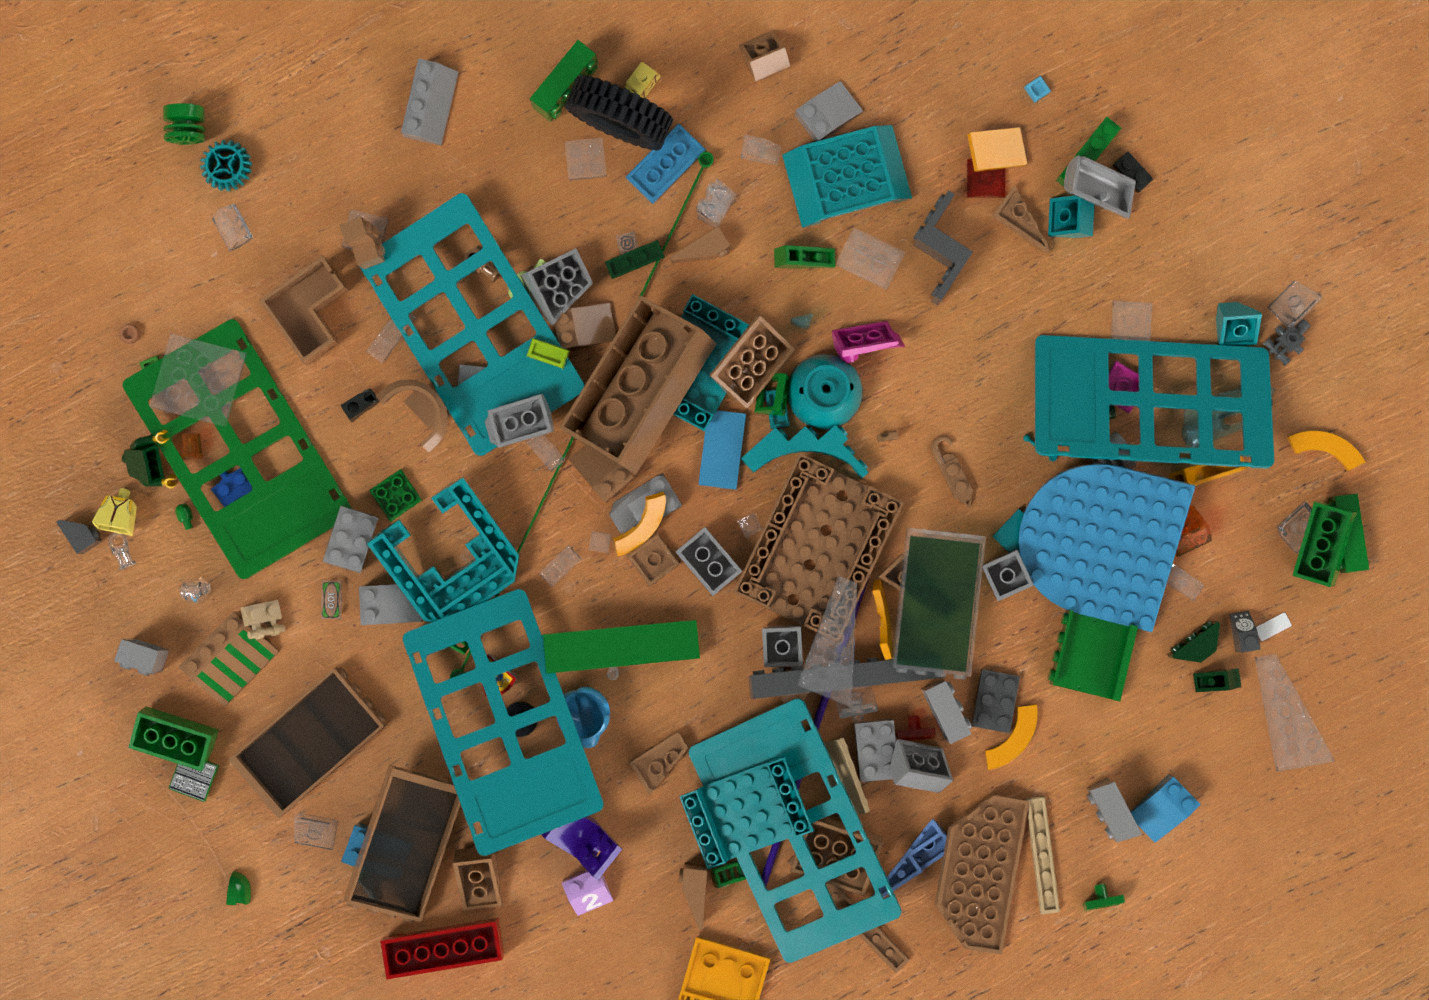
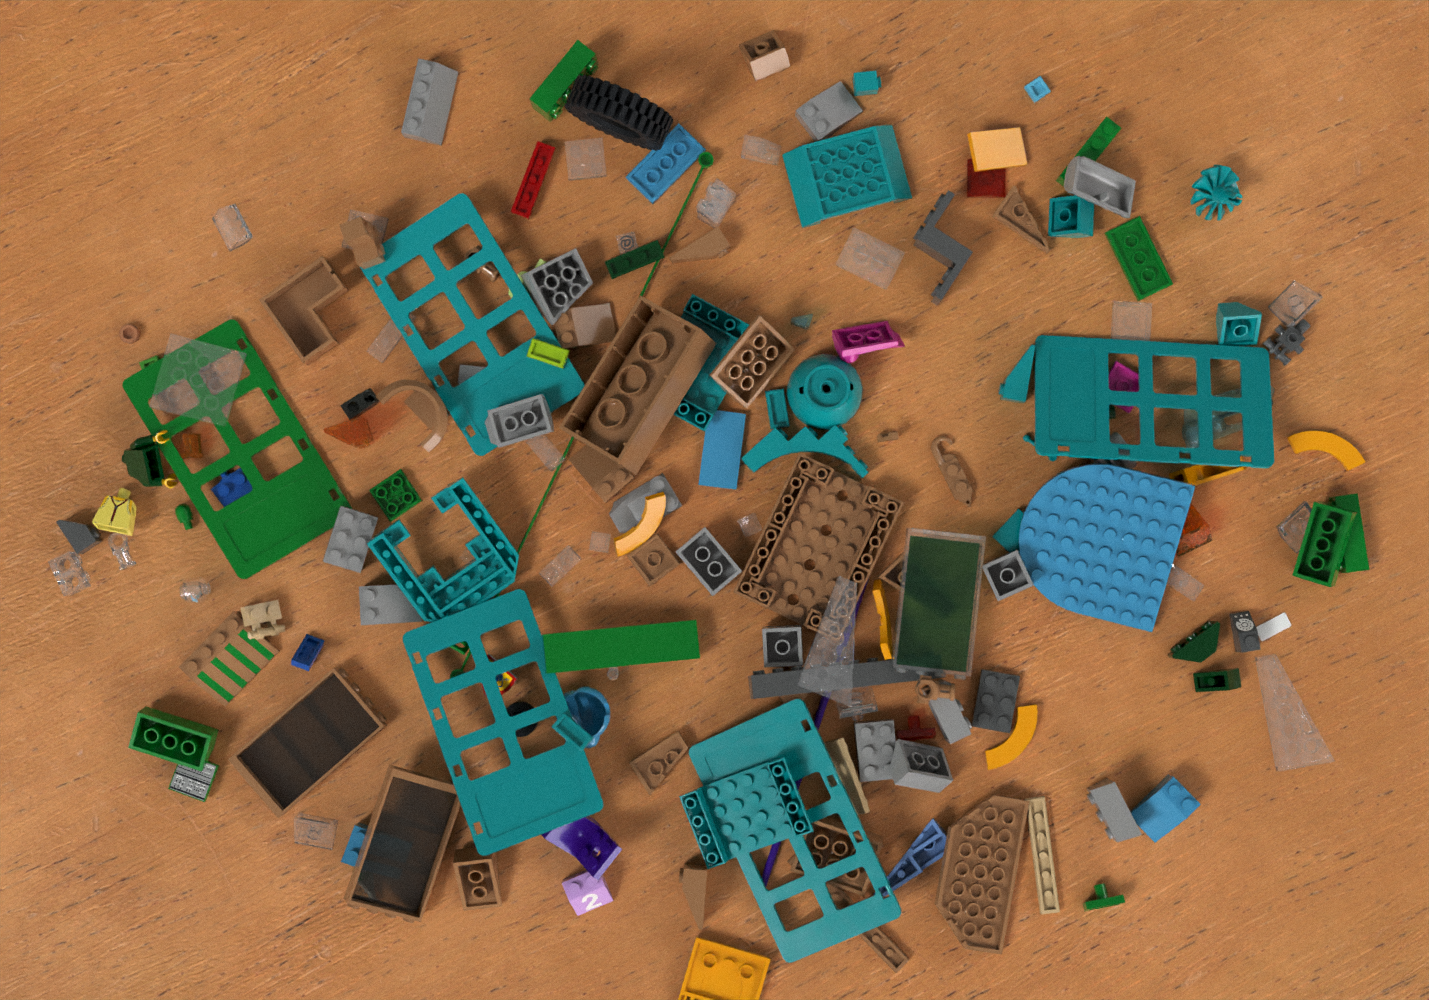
light grey brick [114,638,169,676] -> none
green wheel [163,103,205,145] -> none
teal gear [200,140,253,192] -> none
green brick [226,871,251,905] -> none
clear tile [321,581,342,619] -> none
red brick [380,918,505,980] -> none
light yellow torso [625,62,661,98] -> none
green slope [710,861,746,888] -> none
green tile [754,373,790,416] -> none
green slope [774,245,835,269] -> none
green panel [1048,610,1138,702] -> none
pearl dark grey plate [1113,151,1153,193] -> none
none -> clear brick [48,552,91,596]
none -> blue tile [291,634,325,671]
none -> clear orange slope [323,417,374,449]
none -> red plate [510,141,556,220]
none -> teal tile [551,712,594,753]
none -> teal brick [852,71,881,96]
none -> medium nougat connector [915,675,955,704]
none -> teal slope [998,345,1036,404]
none -> green tile [1104,216,1173,301]
none -> teal piece [1190,164,1243,221]

